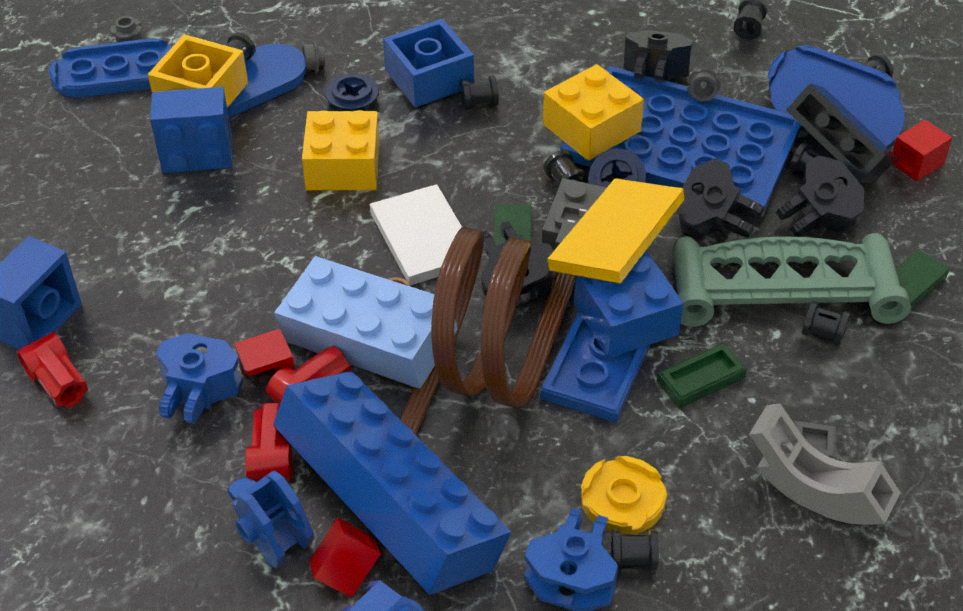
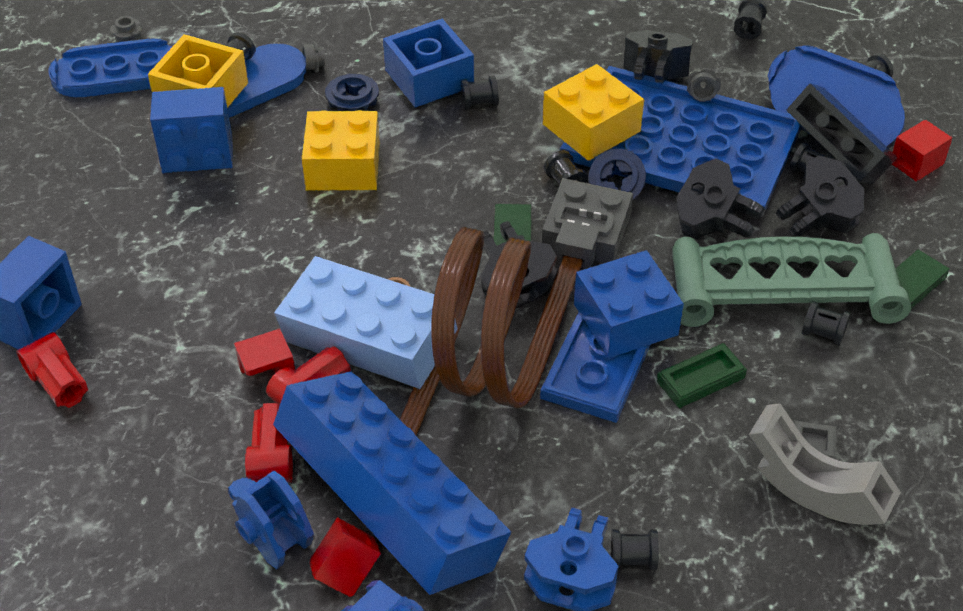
blue hinge [156,333,243,424] -> none
white tile [370,184,462,286] -> none
yellow tile [547,179,684,283] -> none
yellow tile [581,456,667,534] -> none

